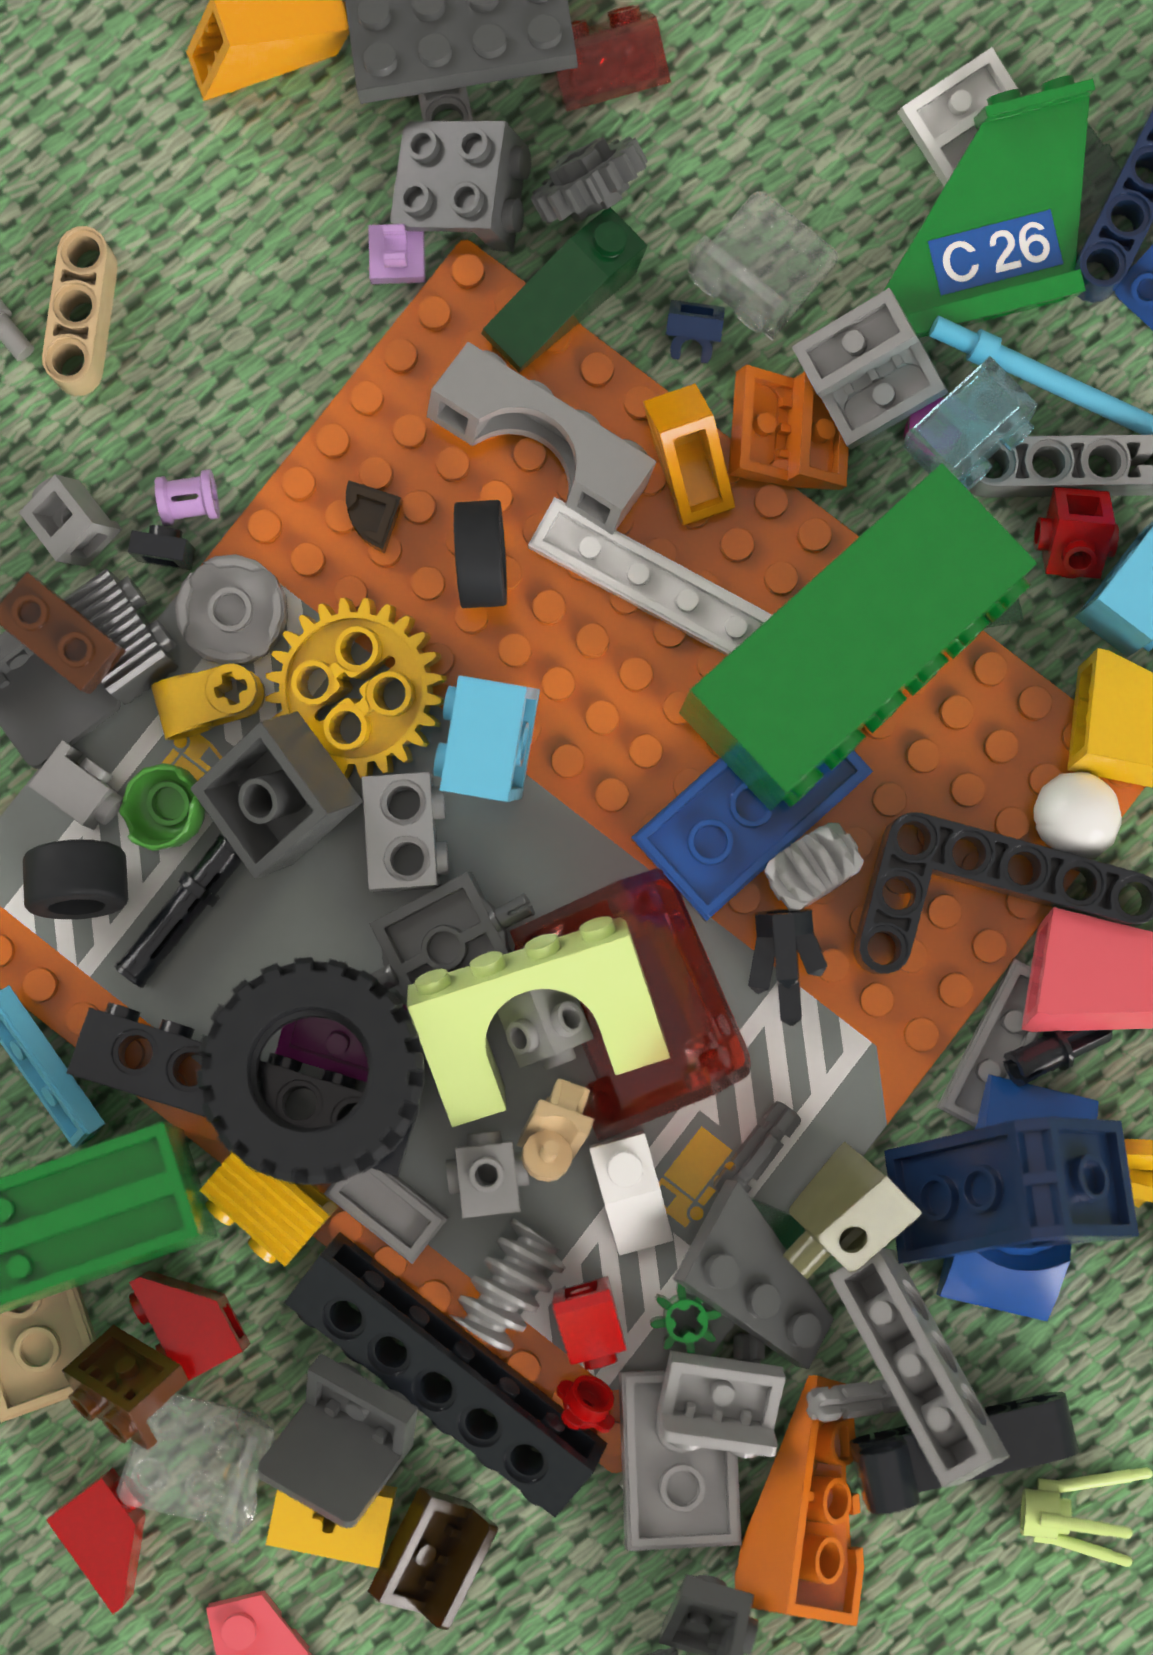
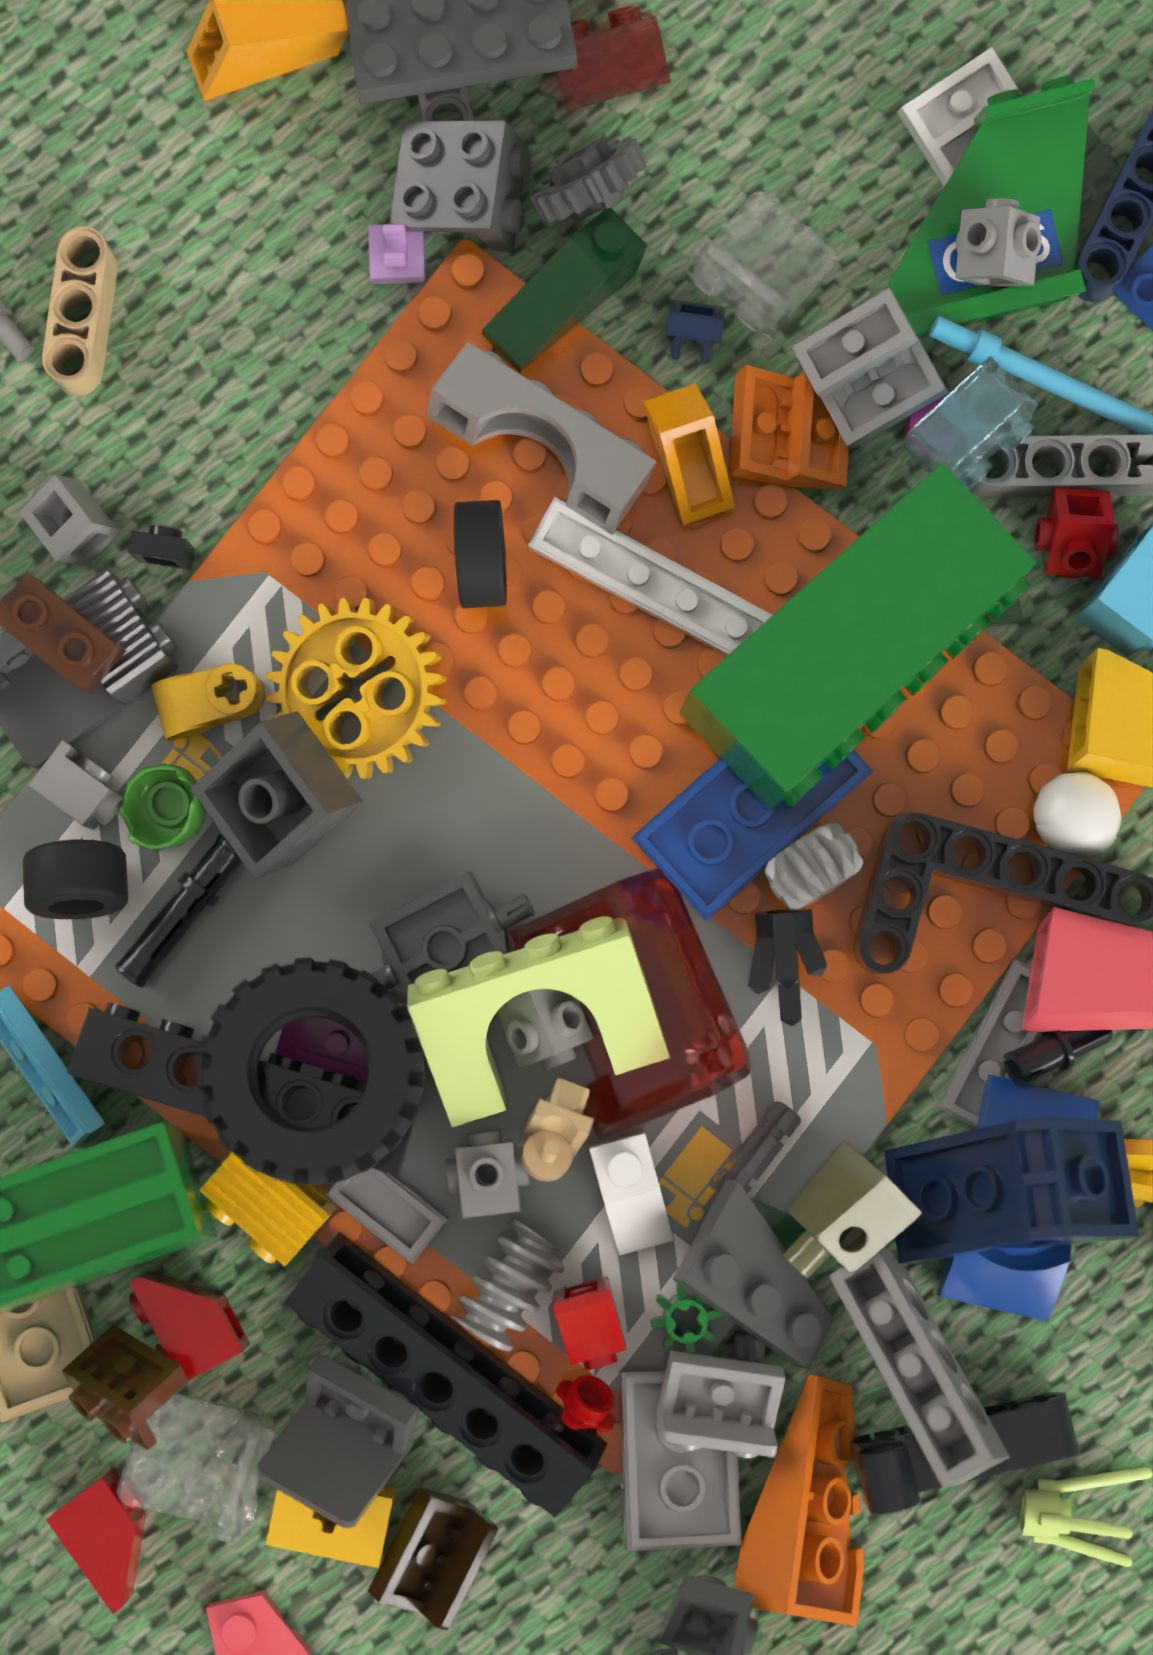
lavender bush [155,469,220,526] -> none
light grey tile [175,554,288,665] -> none
dark brown tile [346,480,403,553] -> none
light grey brick [362,772,449,893] -> none
medium azure brick [434,676,540,802] -> none
light grey axle [806,1379,901,1422] -> none
none -> light grey brick [955,198,1042,288]

